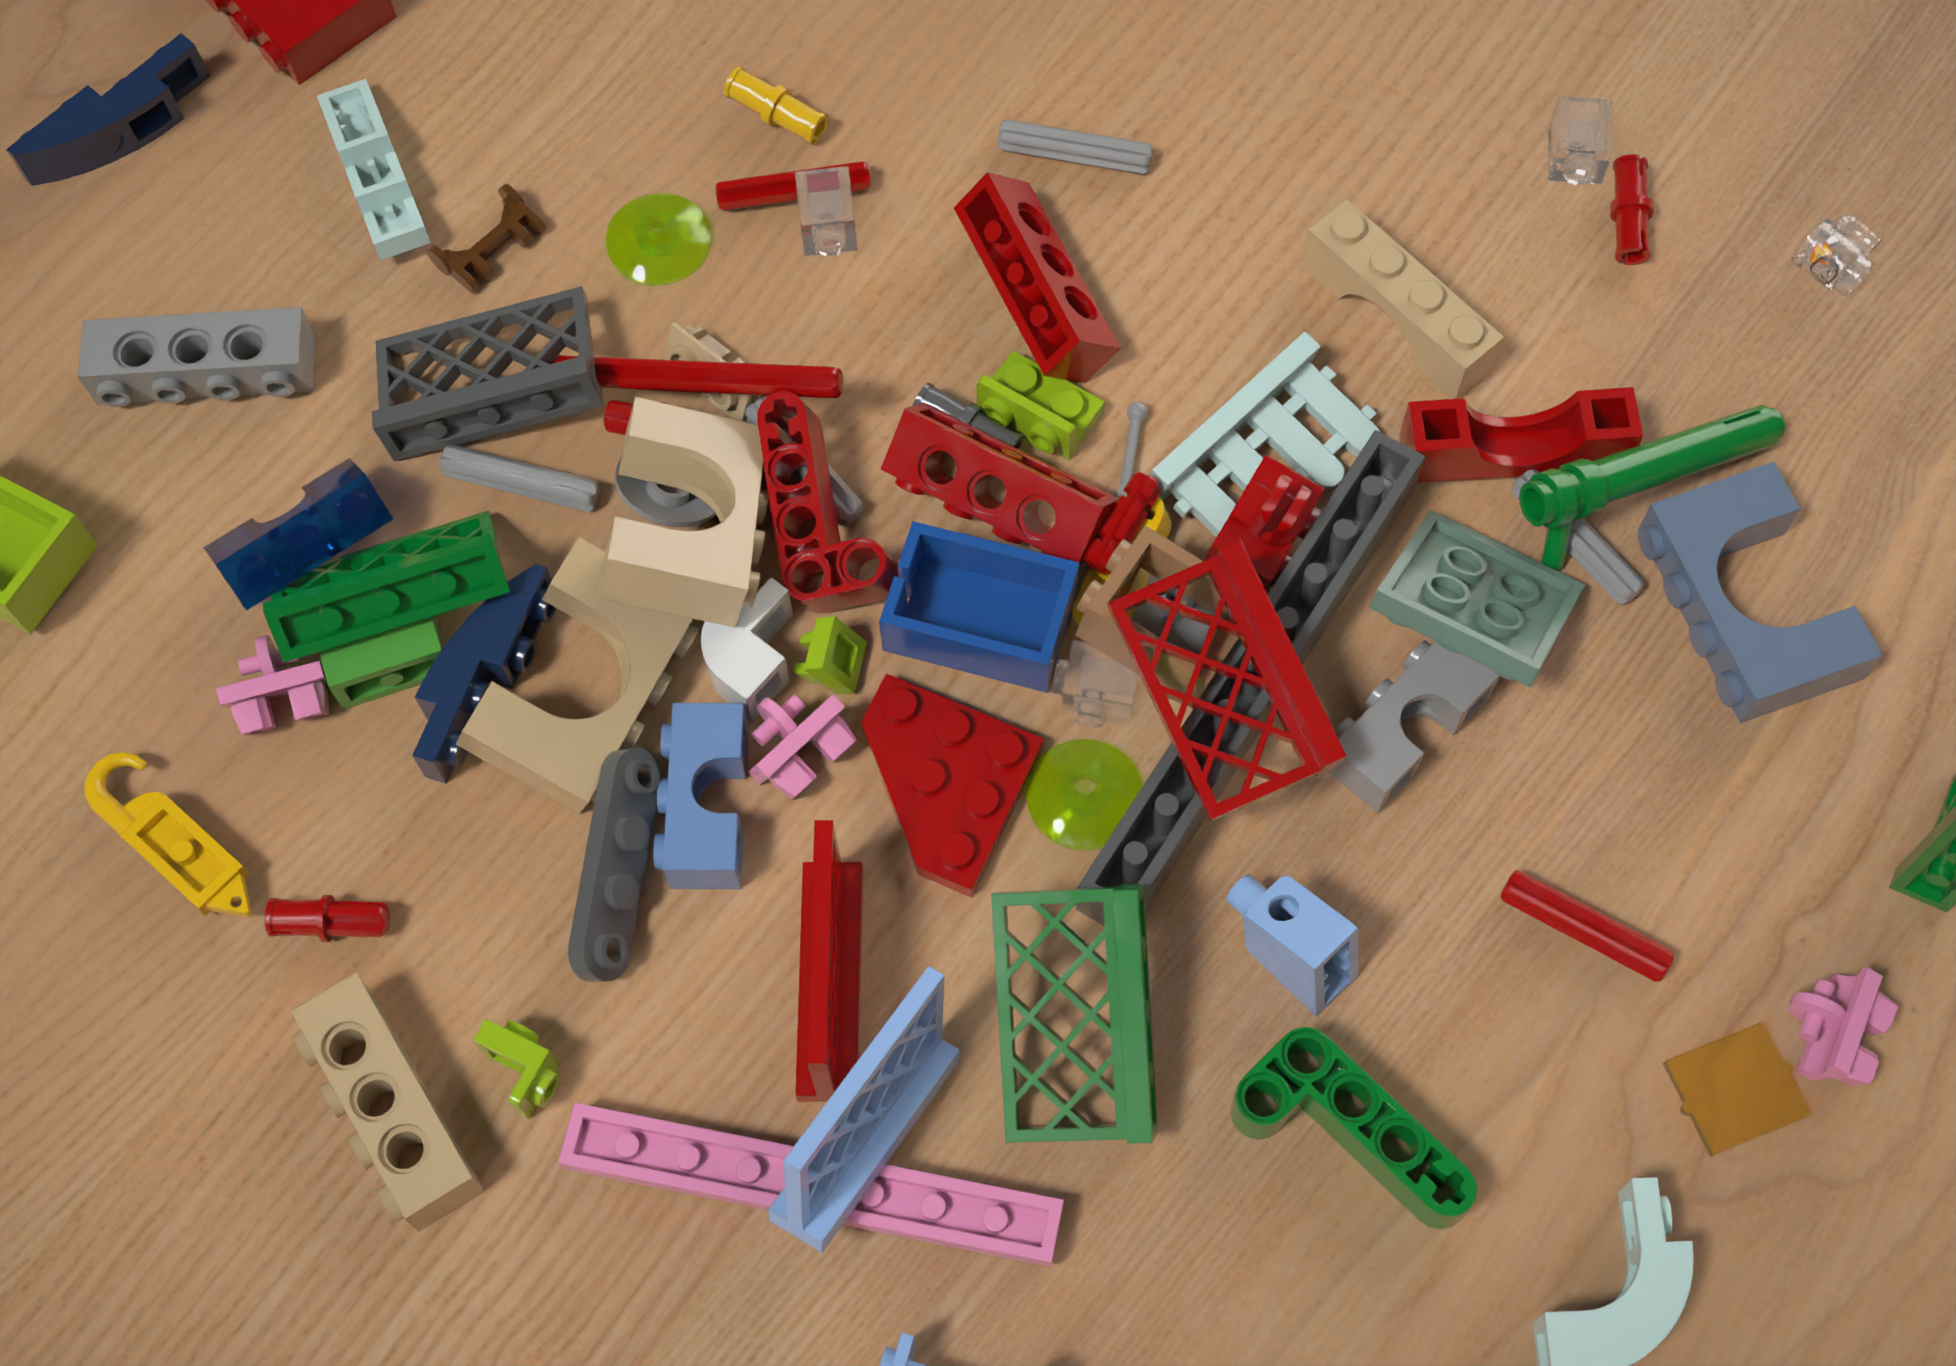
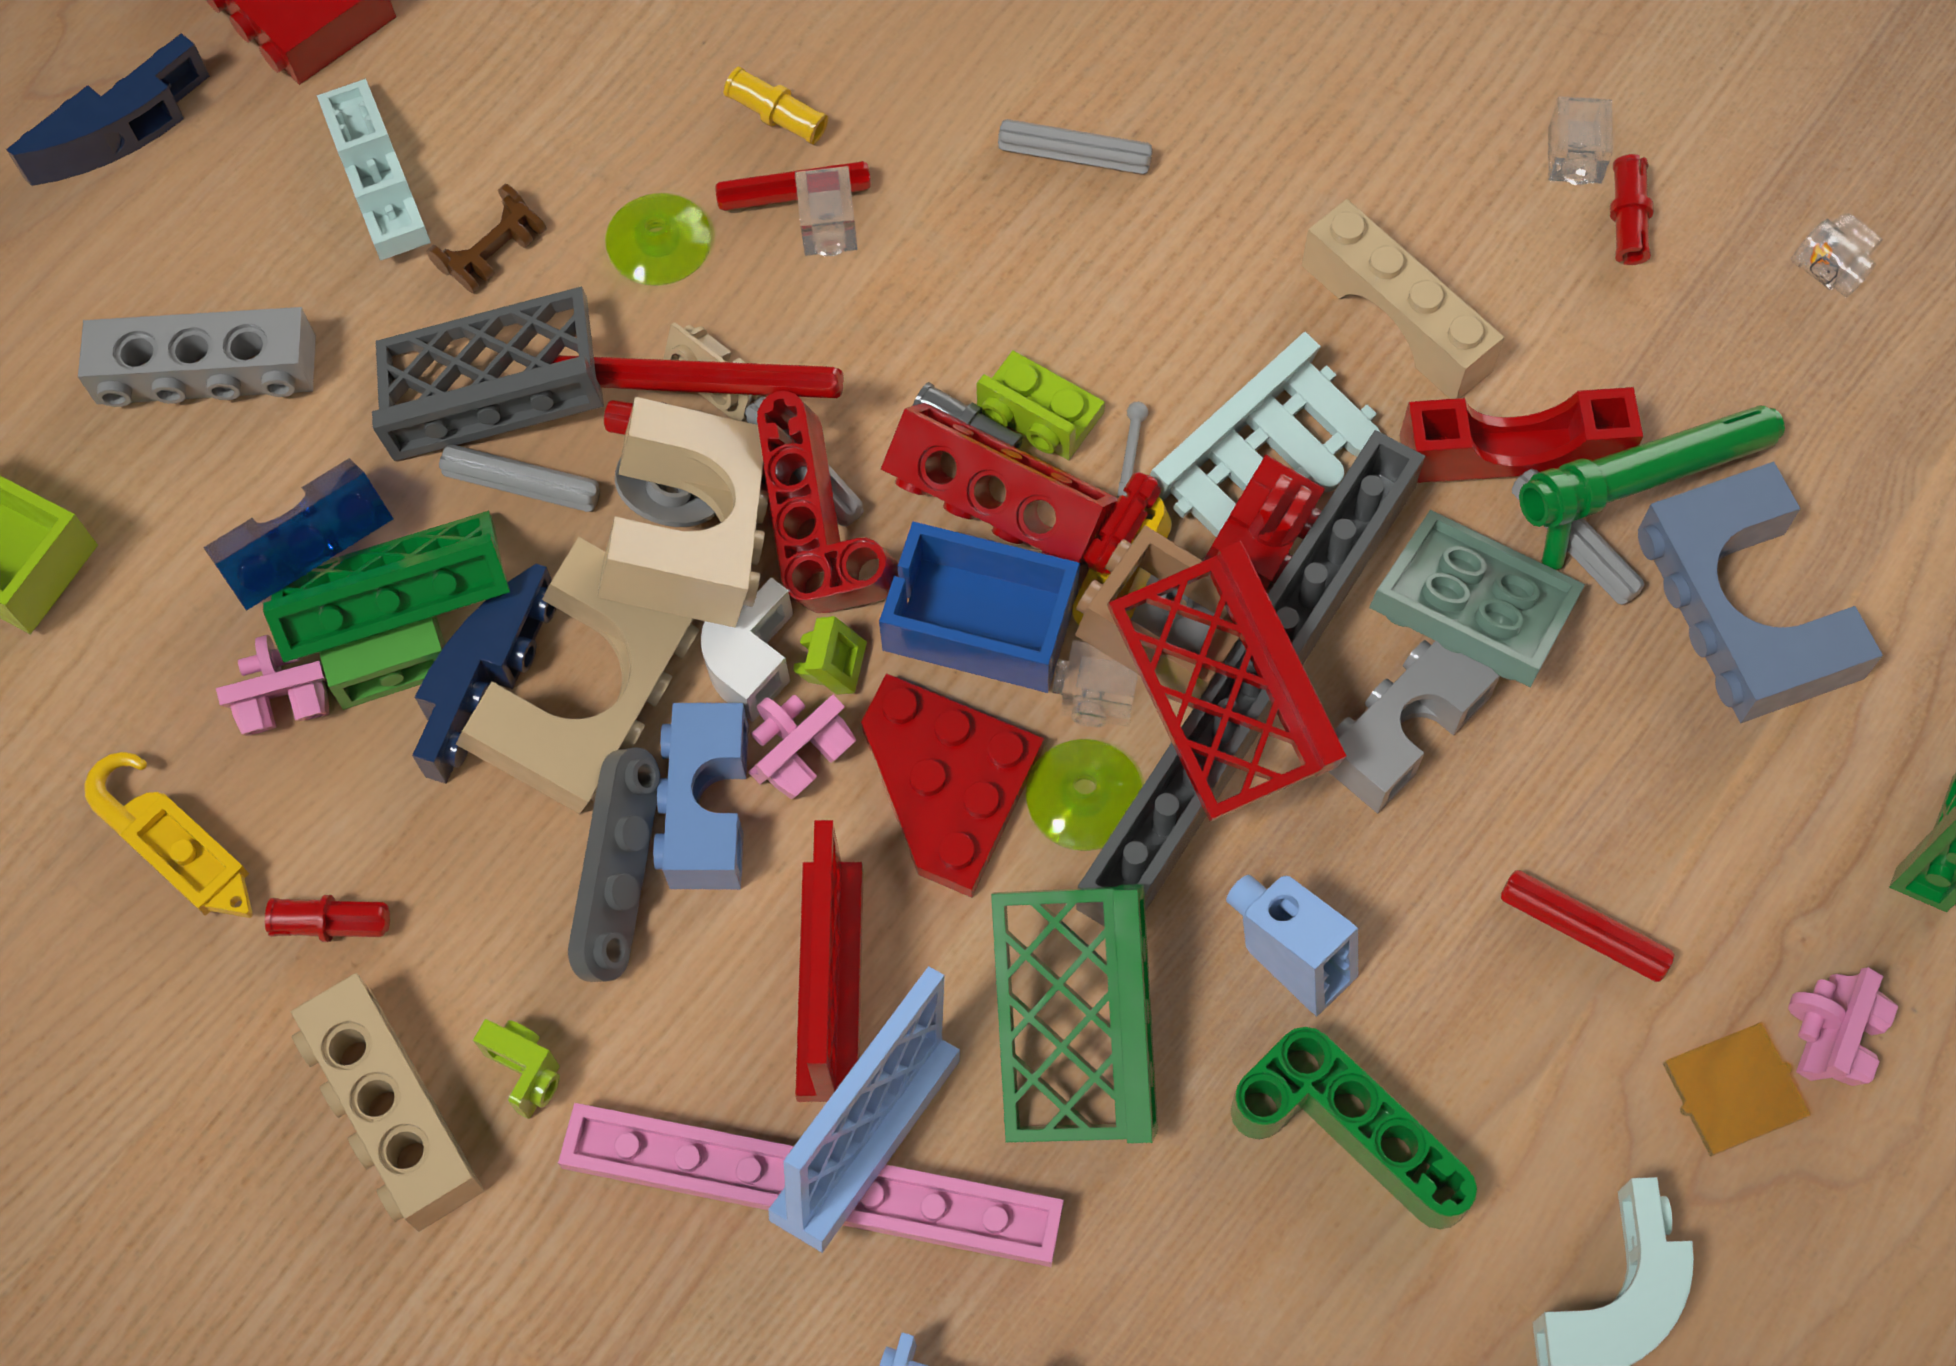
red brick [953,172,1121,383] -> none

